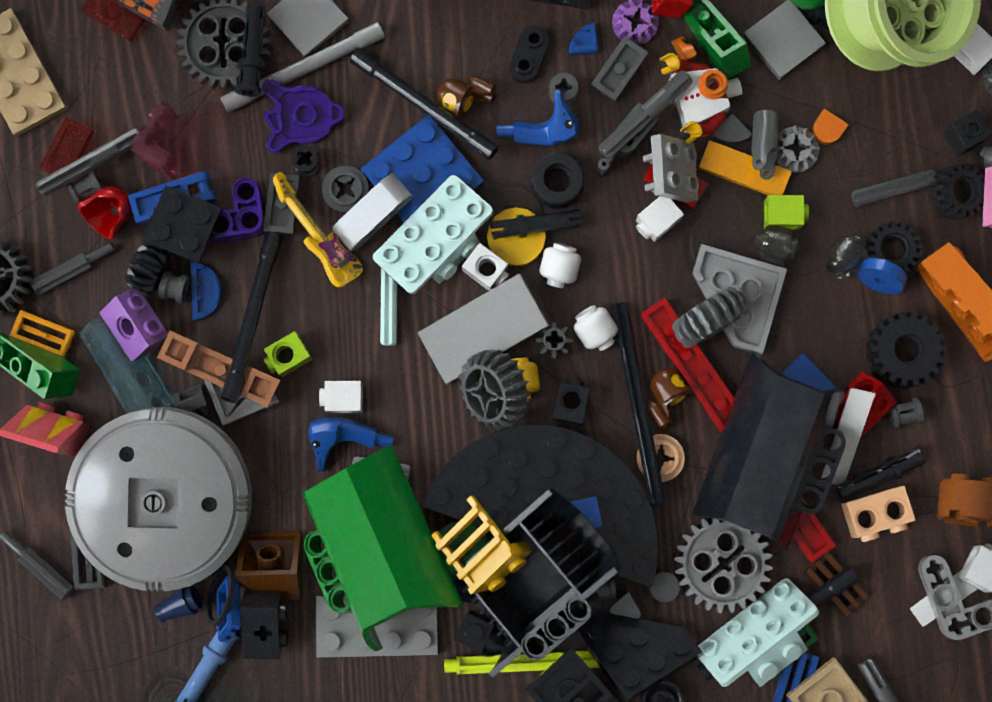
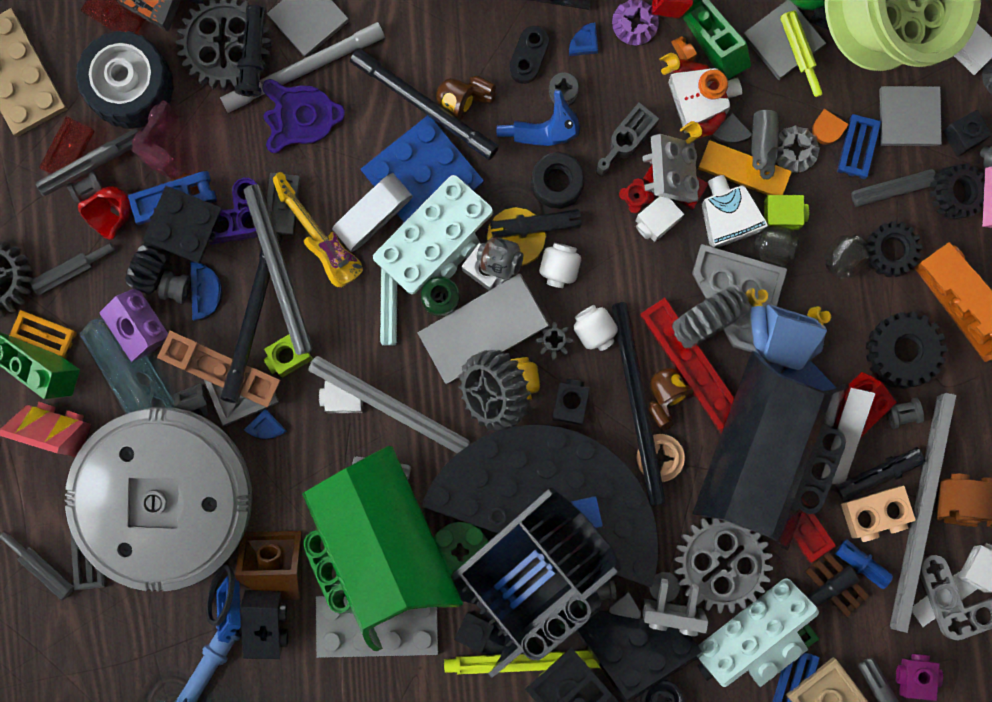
dark blue cone [154,586,202,622] -> none
black bush [291,145,320,177] -> none
blue animal [308,417,393,472] -> none
dark grey gear [322,166,369,213] -> none
yellow plate [431,495,533,594] -> none
dark grey plate [591,36,649,102] -> none
dark grey axle [598,70,693,159] -> none
blue piece [857,258,907,294] -> none
none -> wheel [76,31,174,129]
none -> dark grey axle [244,184,313,355]
none -> blue tile [244,409,287,439]
none -> light grey axle [309,356,470,453]
none -> dark green head [421,276,460,317]
none -> dark grey head [477,236,524,280]
none -> tile [494,548,558,610]
none -> red plate [619,178,654,213]
none -> light grey plate [642,578,708,636]
none -> white torso [702,175,768,248]
none -> medium blue torso [745,288,831,374]
none -> neon yellow axle [780,10,822,97]
none -> blue axle [835,539,893,589]
none -> blue tile [837,114,881,179]
none -> light grey tile [879,86,942,146]
none -> light grey tile [890,393,956,633]
none -> magenta brick [896,654,943,701]

